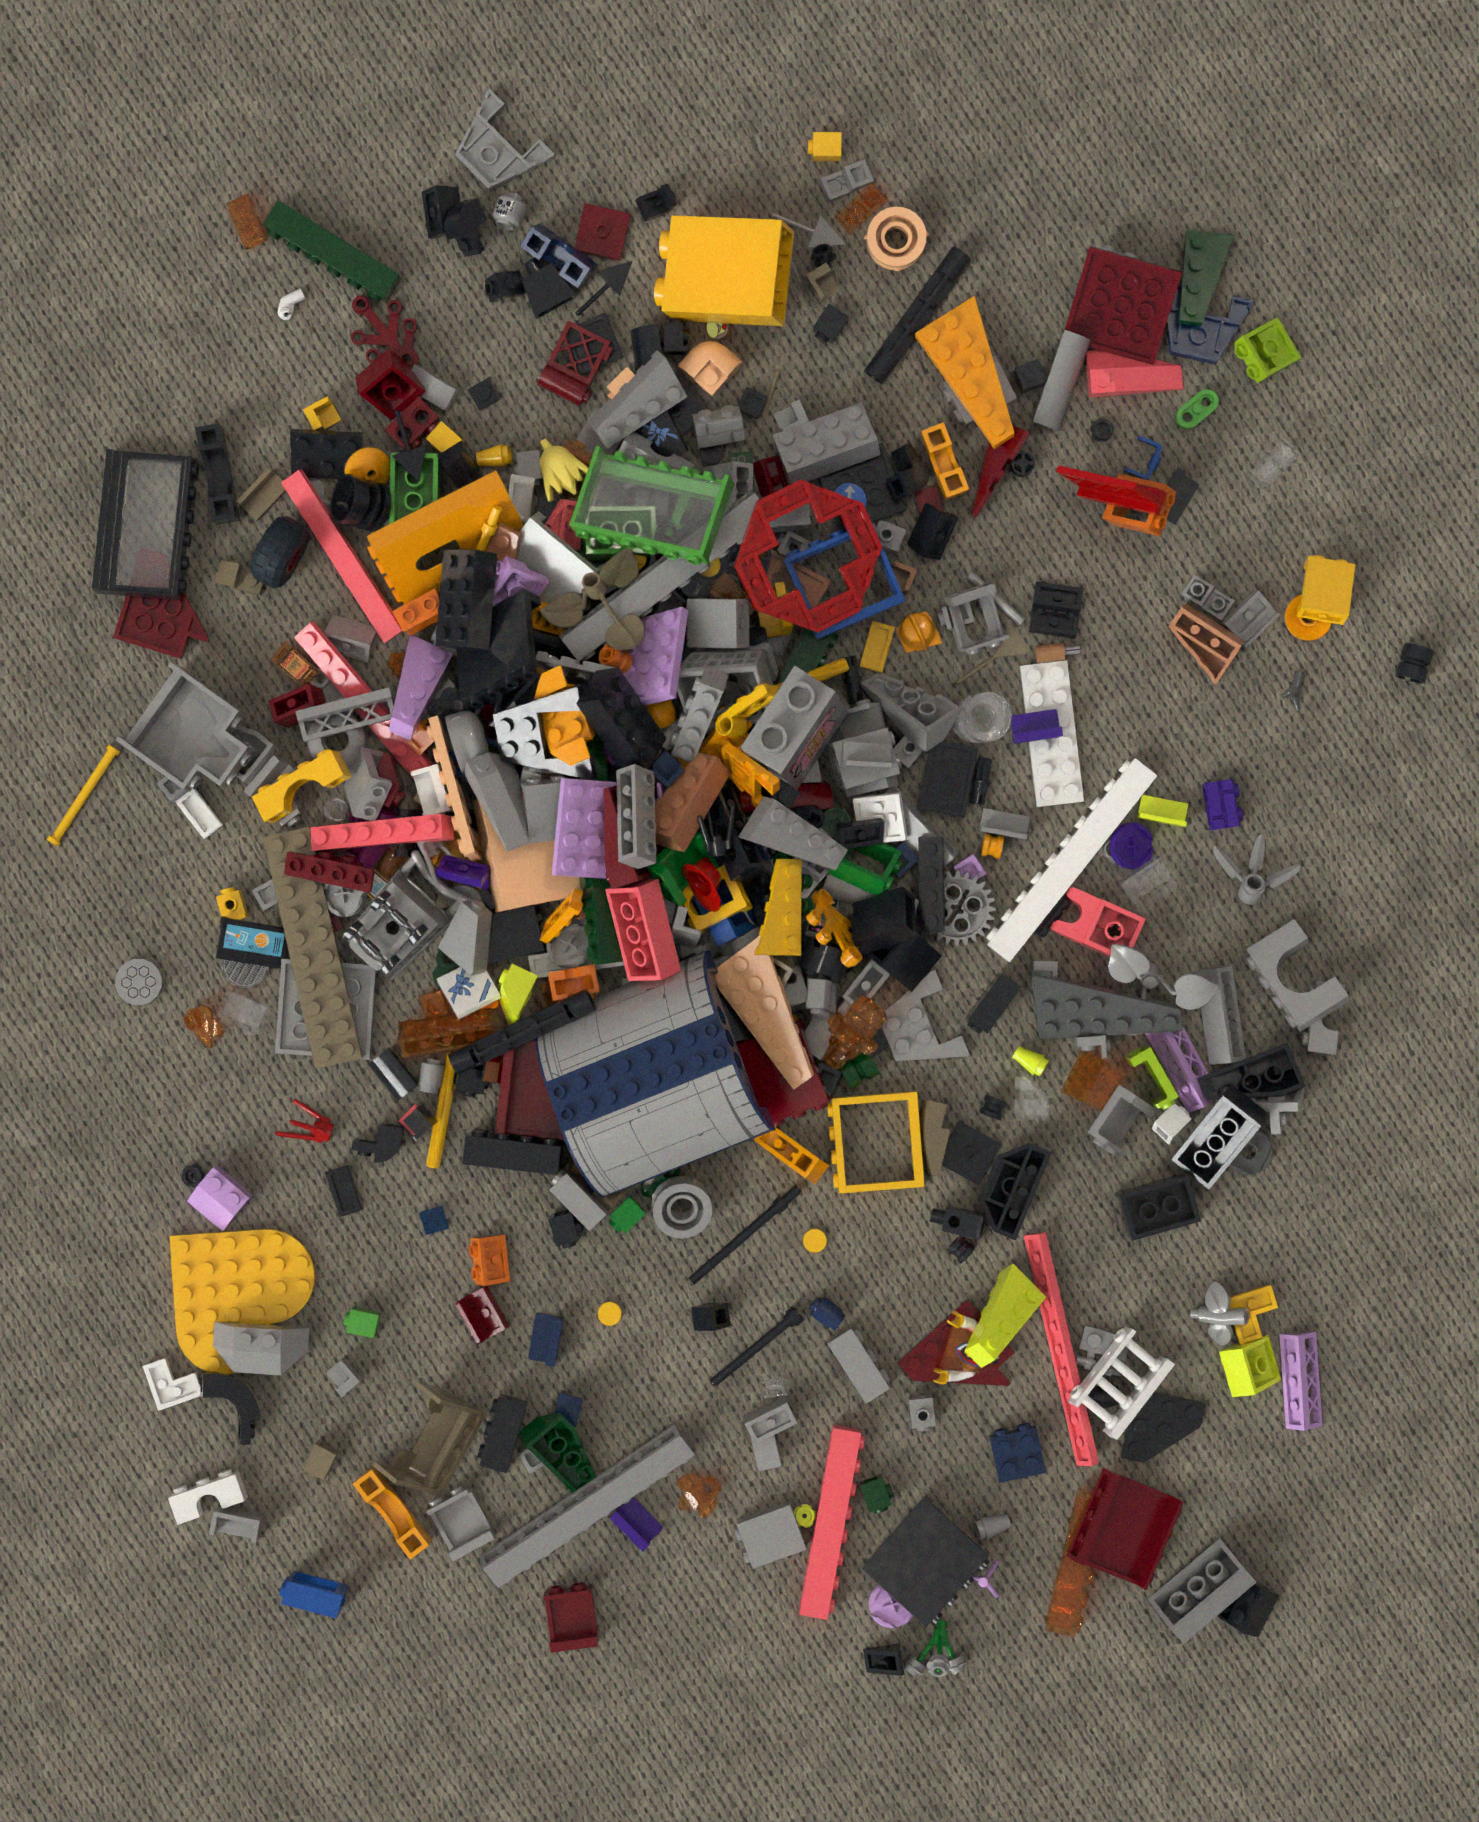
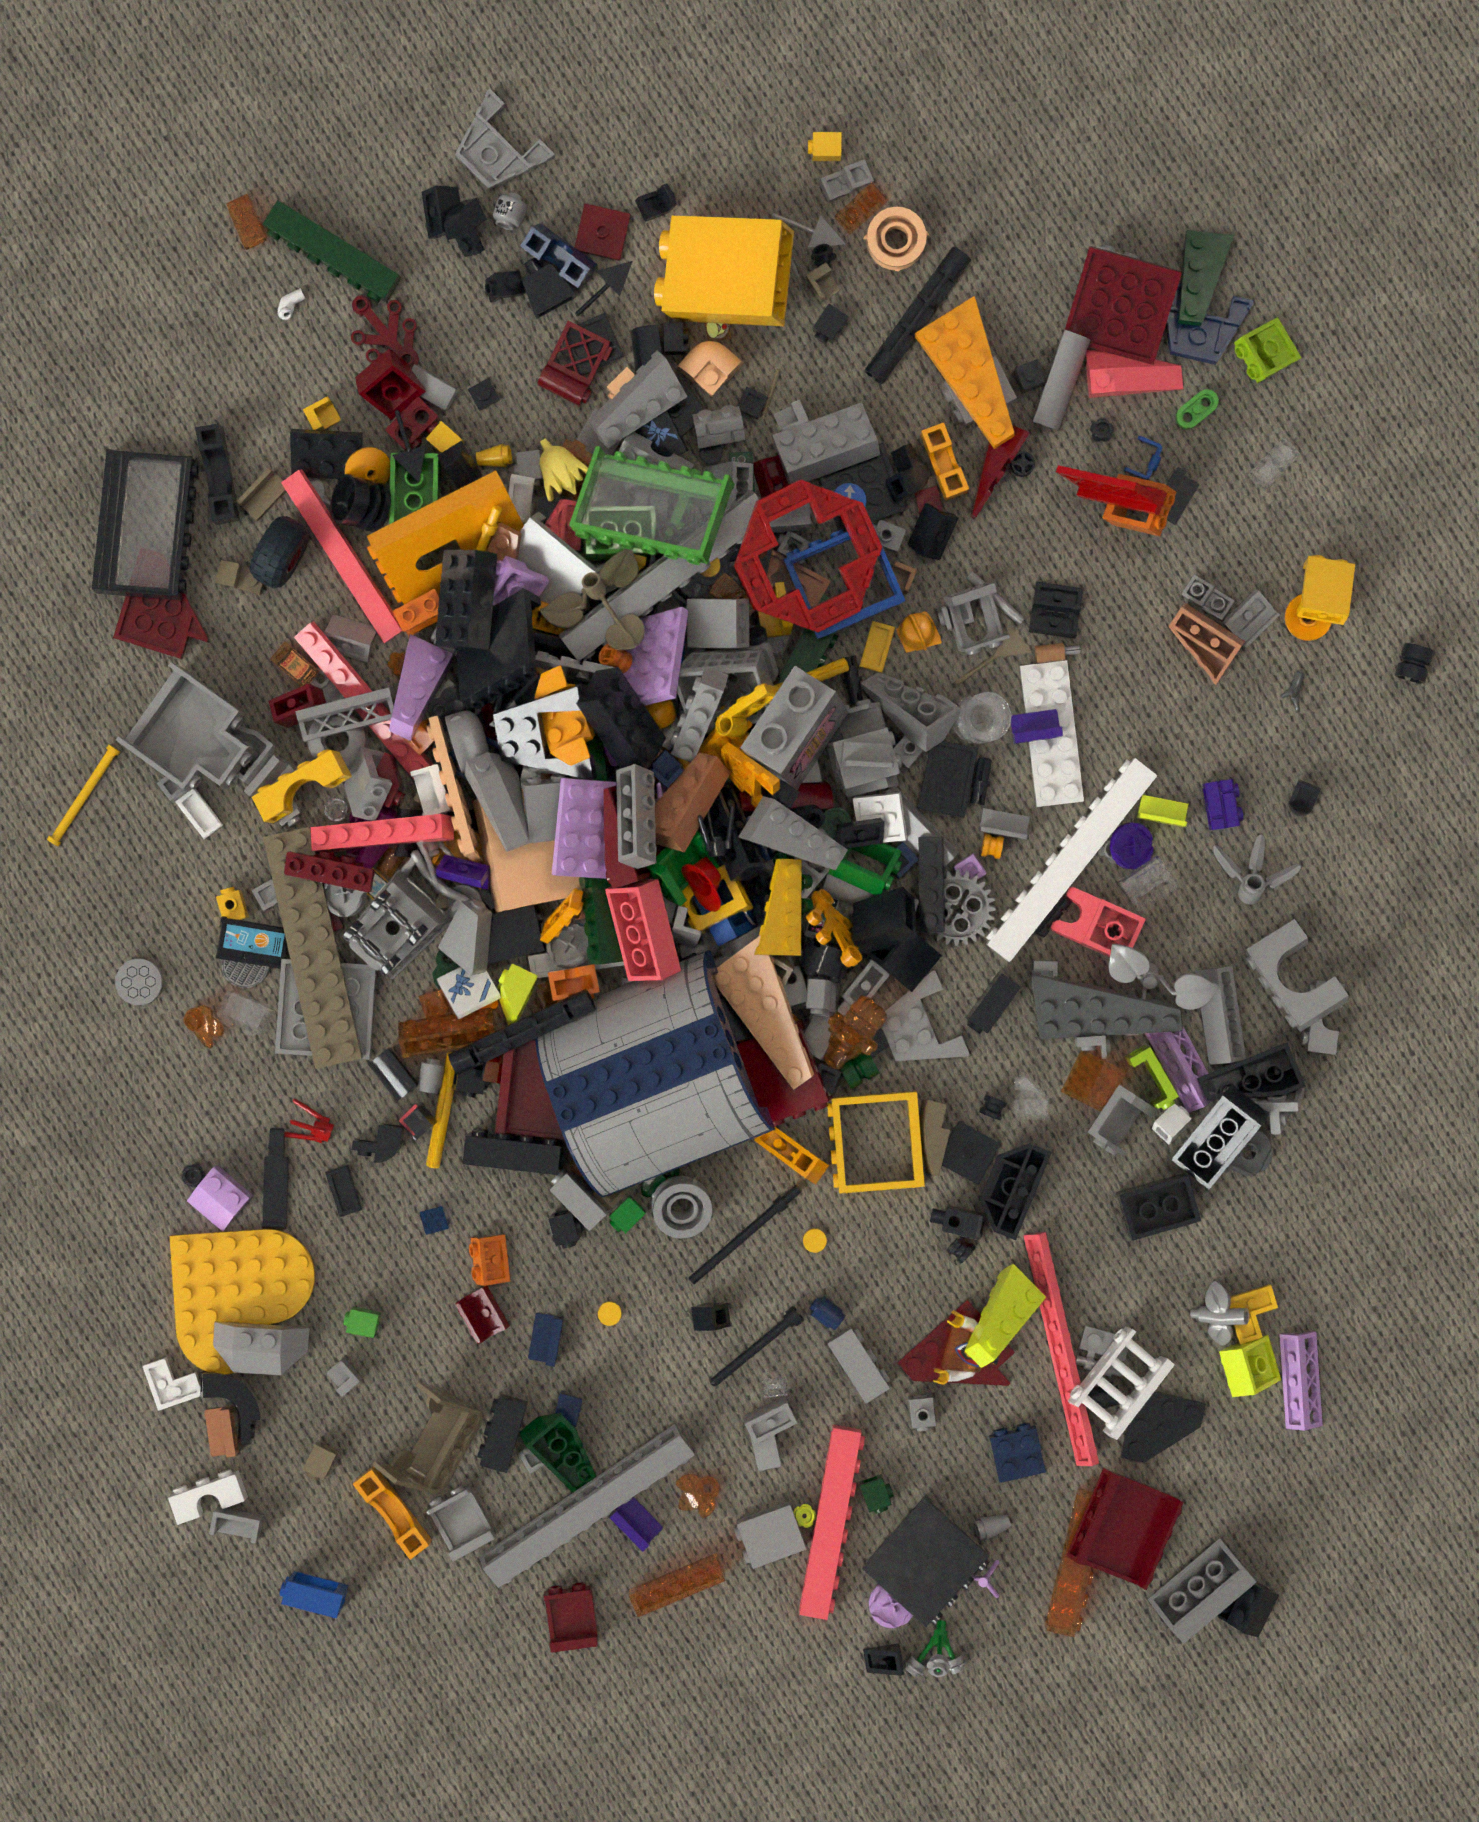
neon yellow cone [1012,1046,1049,1077] -> none
none -> nougat panel [205,1406,239,1458]
none -> black piece [262,1128,289,1229]
none -> clear orange brick [628,1553,726,1617]
none -> black plate [1289,779,1321,816]

